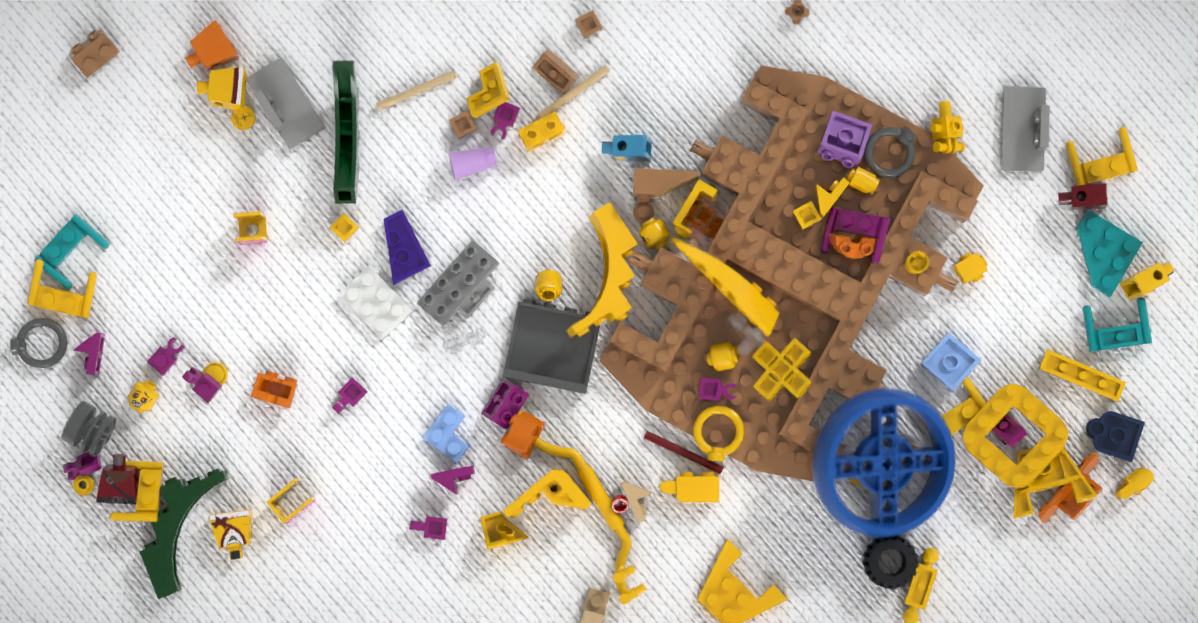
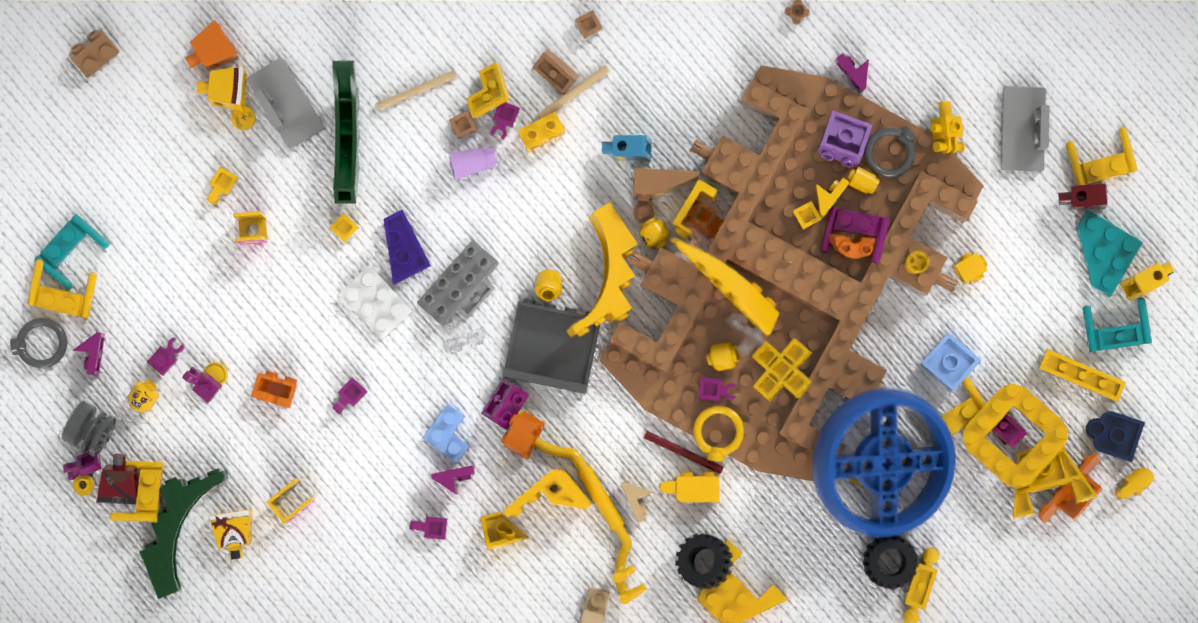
hinge [611,494,629,514] -> none
none -> yellow plate [206,167,239,206]
none -> black tyre [675,533,733,589]
none -> magenta slope [834,53,869,94]

